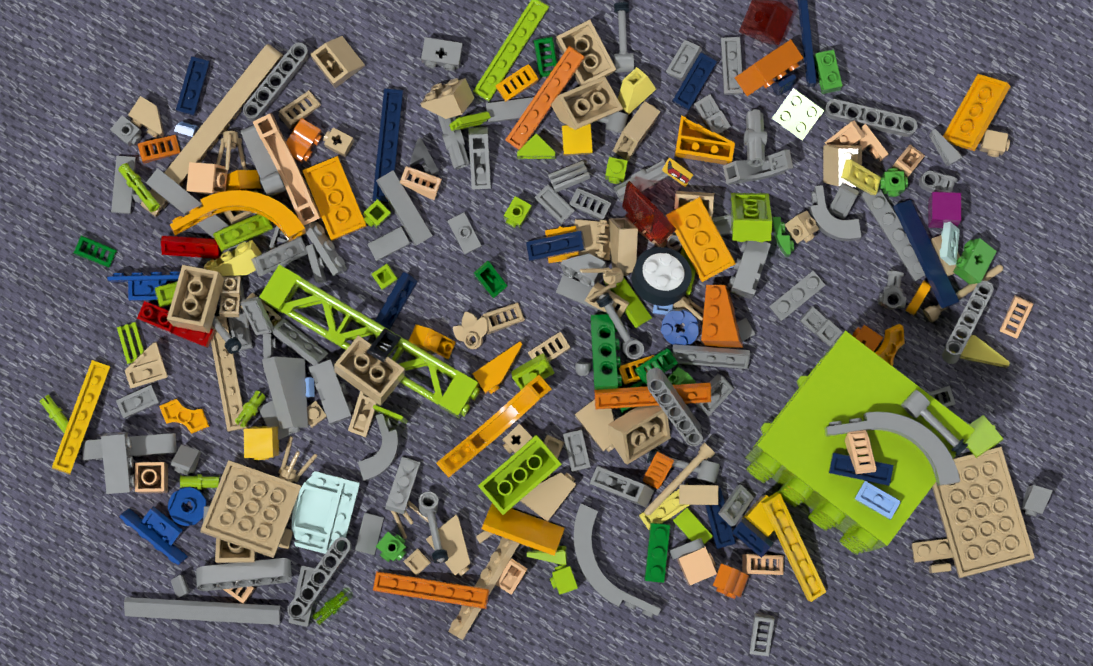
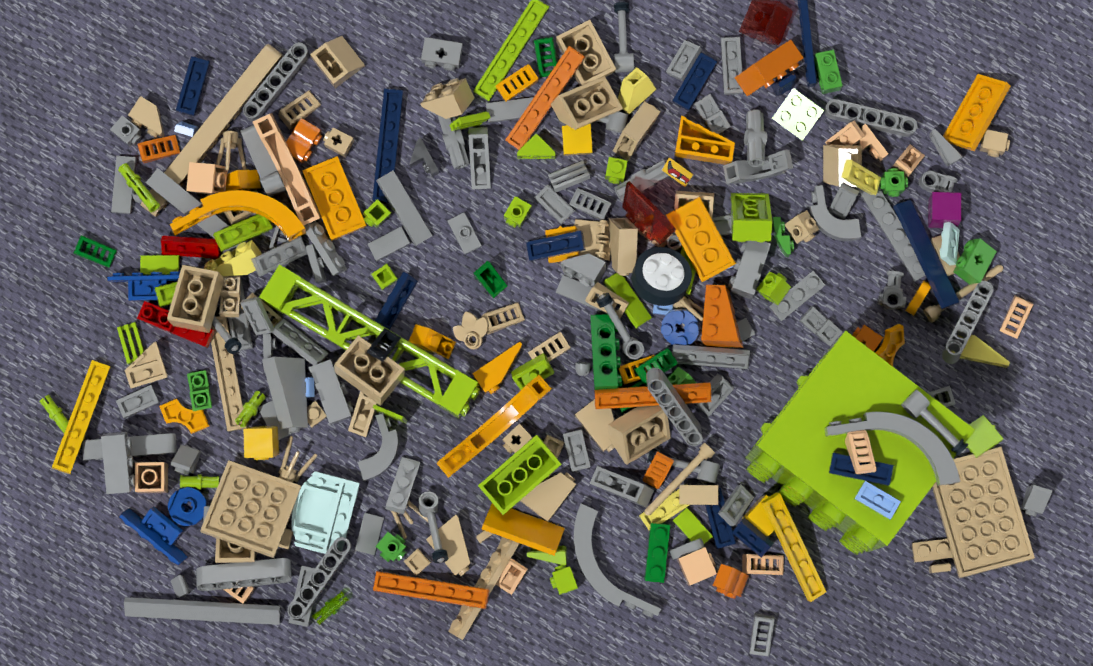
light nougat slope [400,166,442,200] -> none
tan plant [580,267,623,301] -> none
none -> lime tile [140,255,180,275]
none -> bright green slope [187,370,212,411]
none -> lime brick [756,271,791,305]

